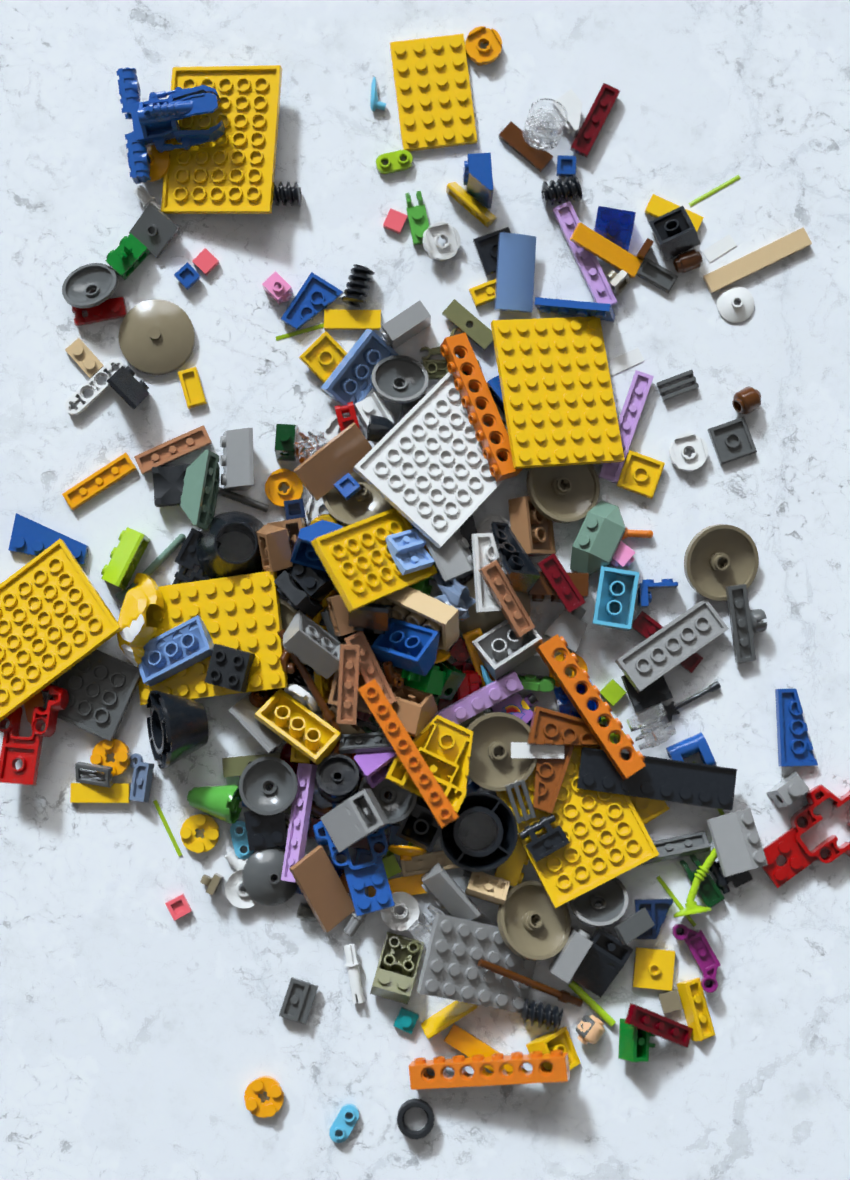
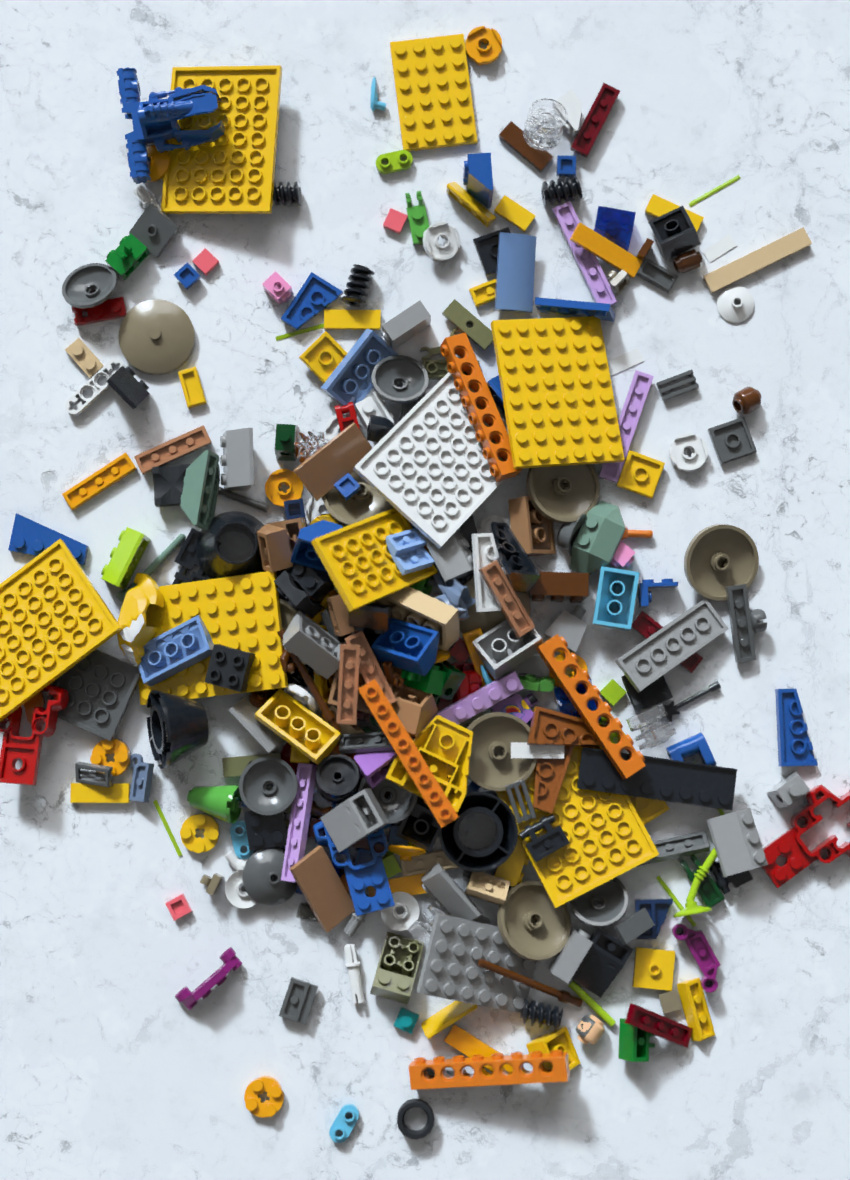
dark red plate [537,553,586,613] -> none
none -> magenta plate [174,947,242,1010]
none -> yellow tile [494,195,536,232]
none -> dark grey piece [557,514,586,557]

